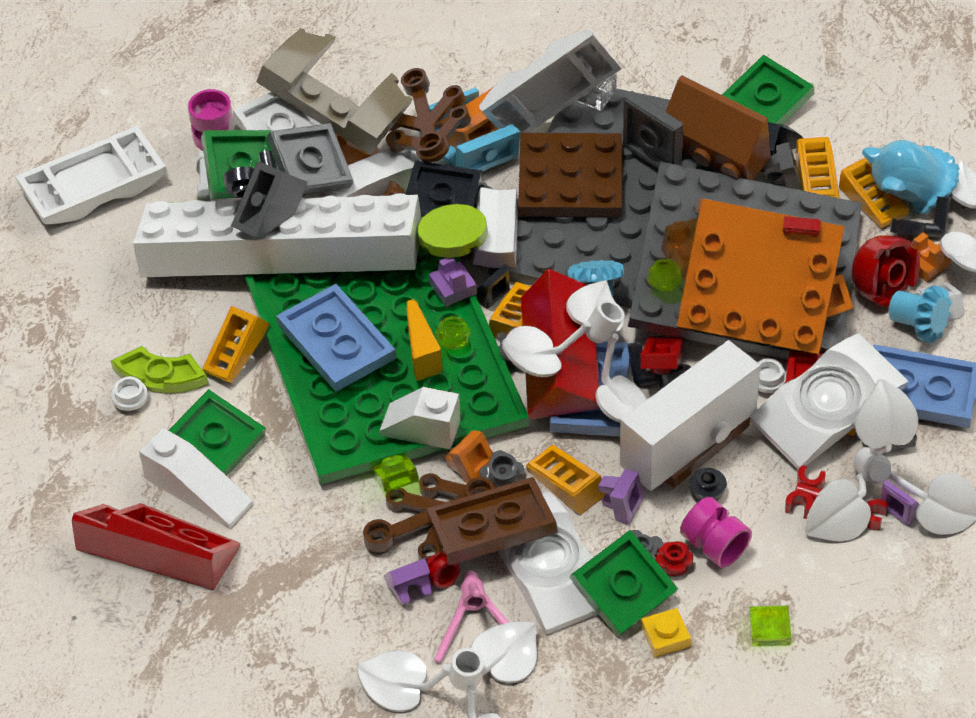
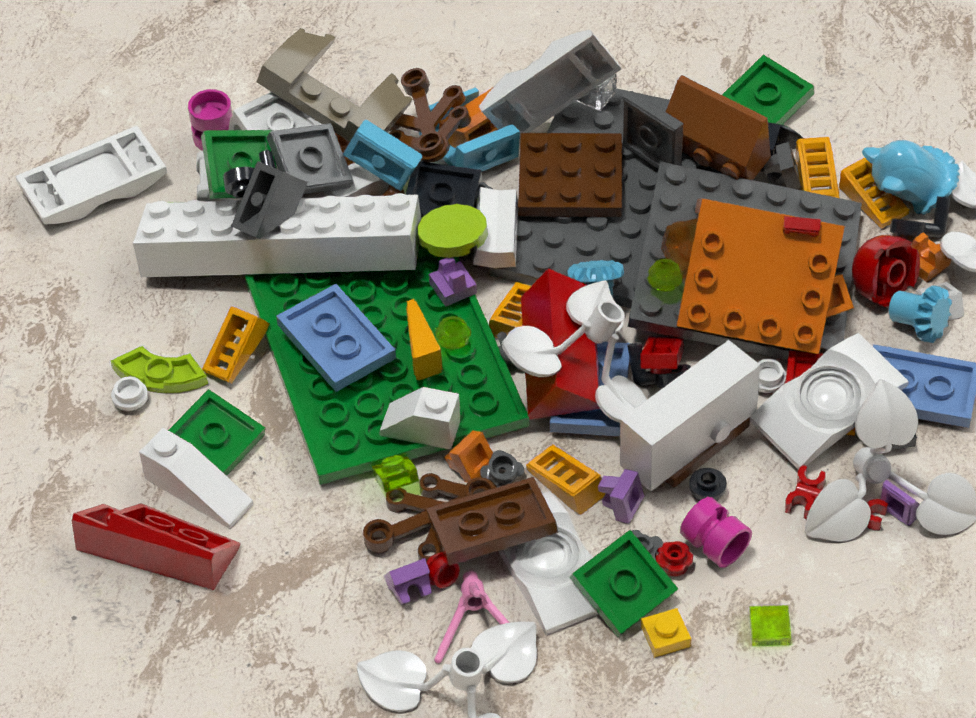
black slope [475,264,510,309] -> none
none -> medium azure slope [343,120,422,191]

